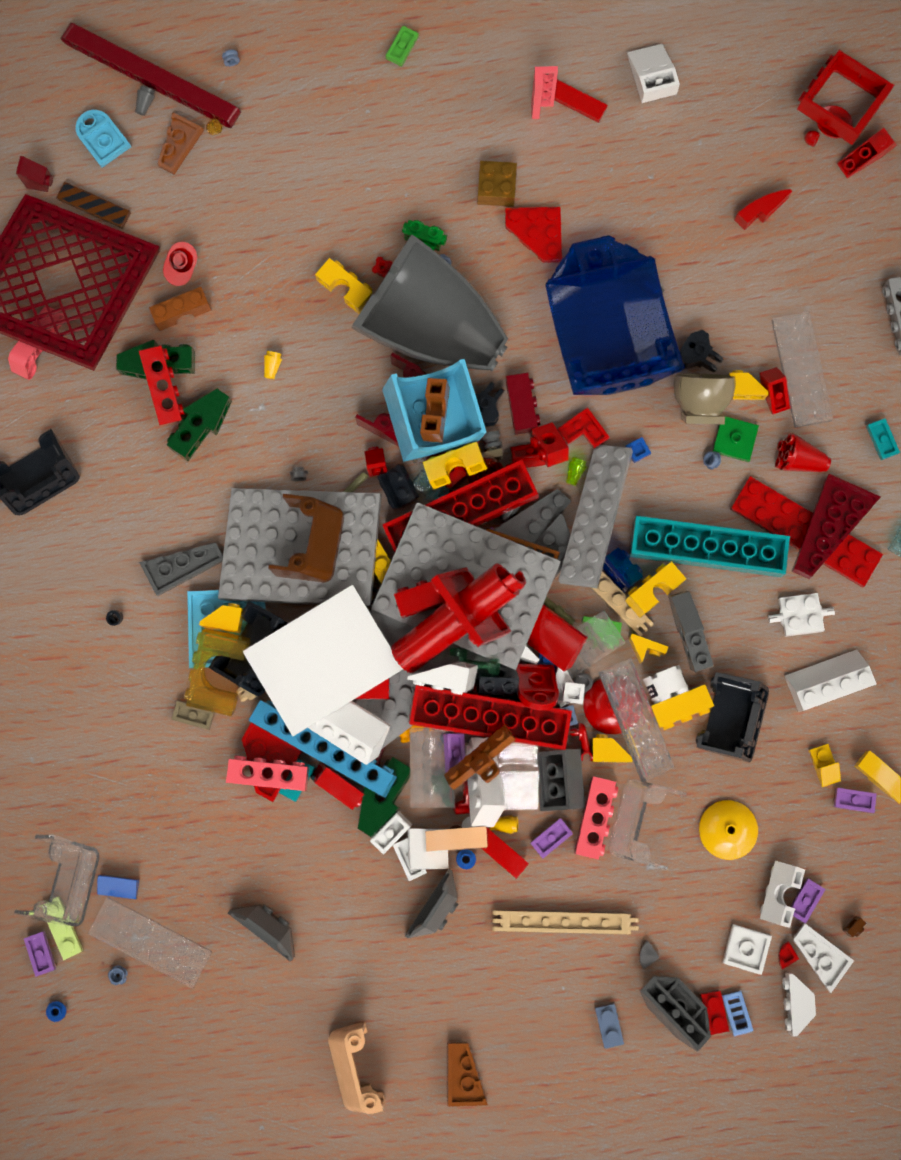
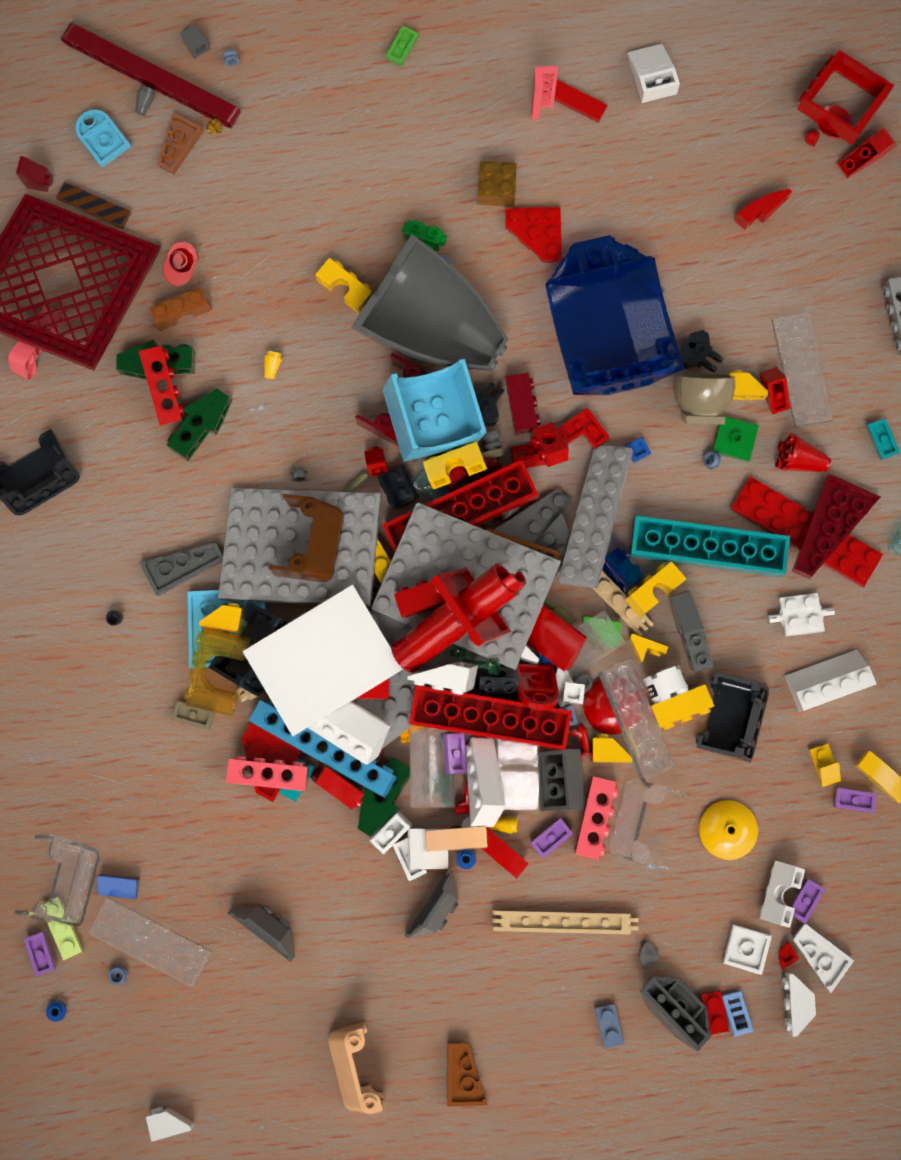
red plate [372,257,393,278] -> none
dark orange arch [420,378,450,443] -> none
dark orange plate [444,725,515,790] -> none
clear neon green cone [565,457,587,486] -> none
reddish brown plate [842,916,867,938] -> none
none -> white slope [146,1106,194,1141]
none -> dark grey brick [180,24,210,59]

